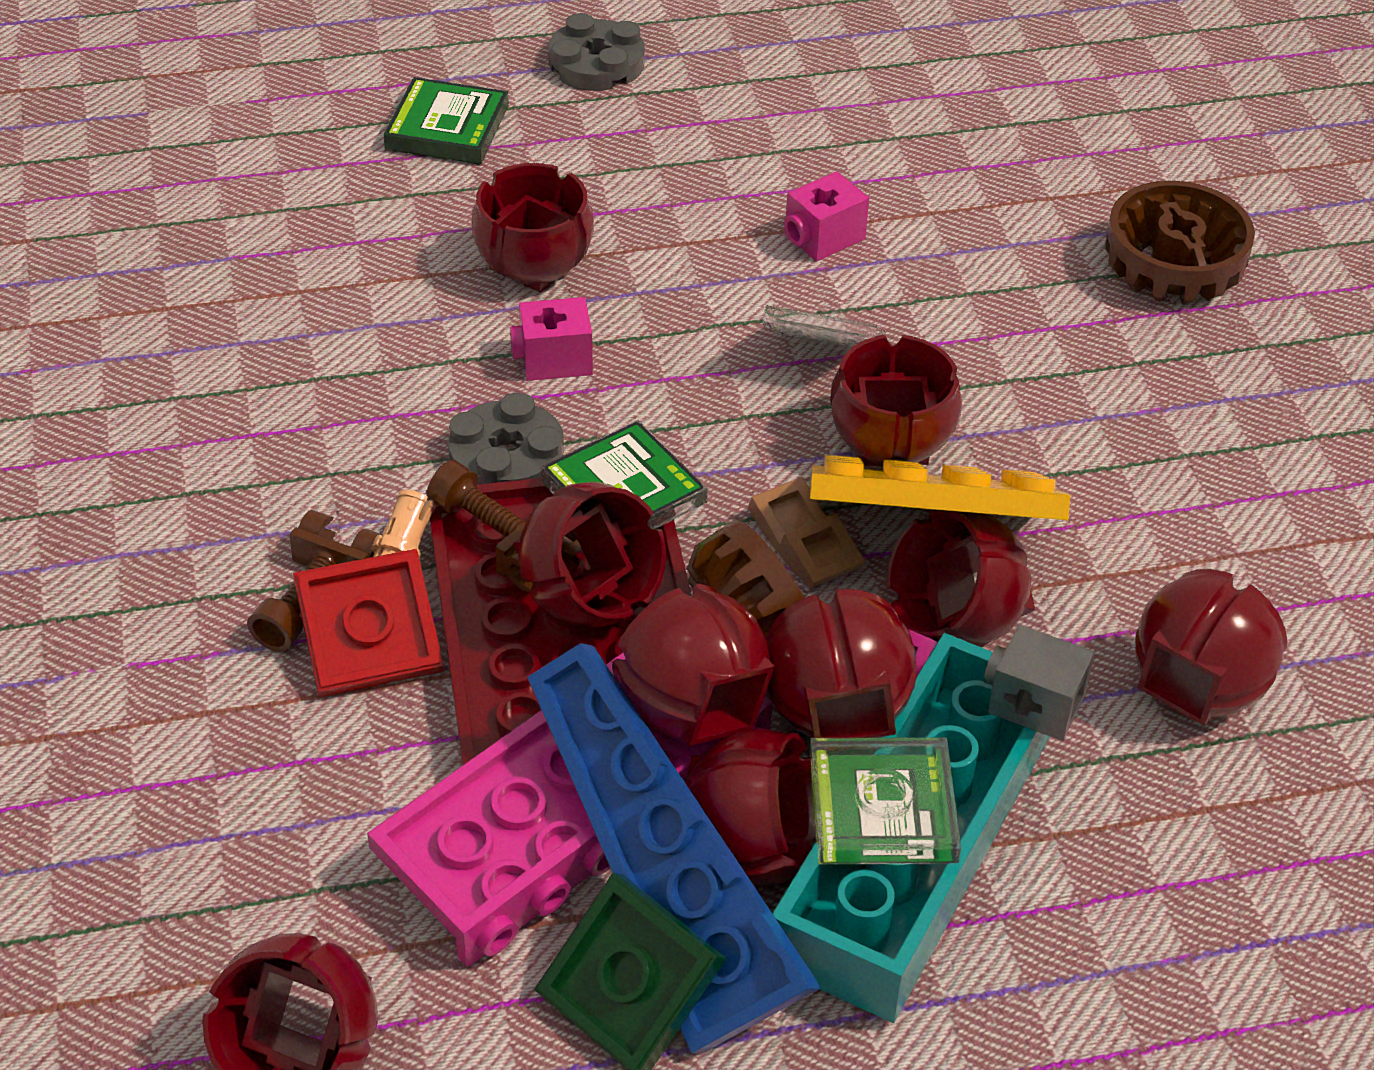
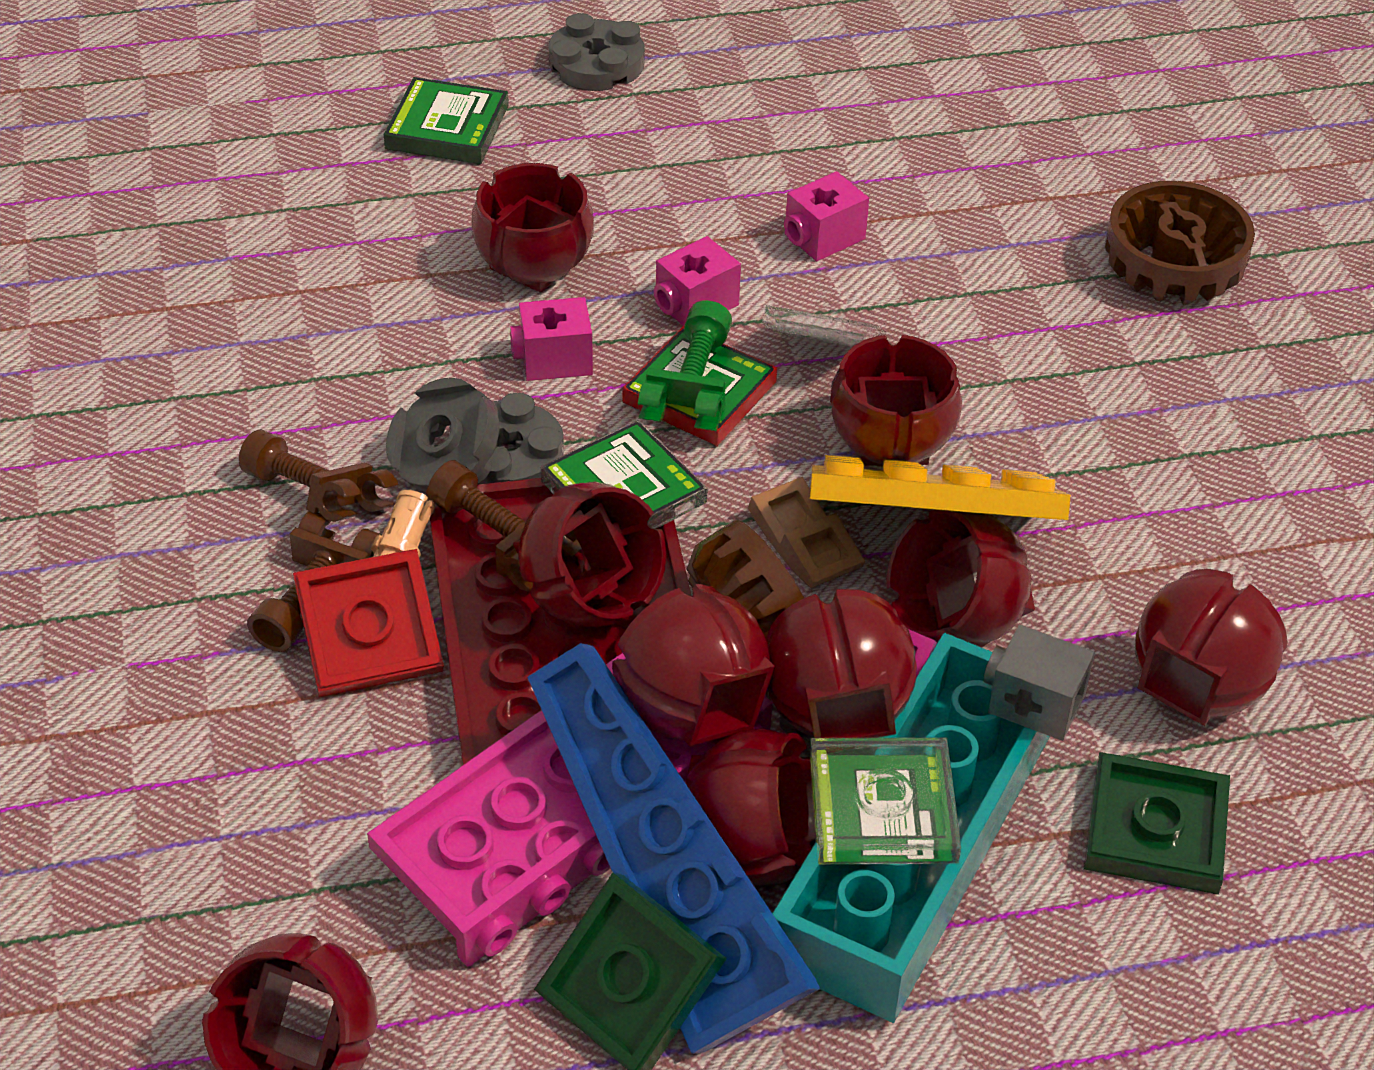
none -> reddish brown bar [239,429,399,522]
none -> dark grey plate [386,378,499,493]
none -> tile [622,326,778,446]
none -> green bar [638,300,732,431]
none -> dark pink brick [654,236,741,326]
none -> dark green tile [1084,752,1230,895]

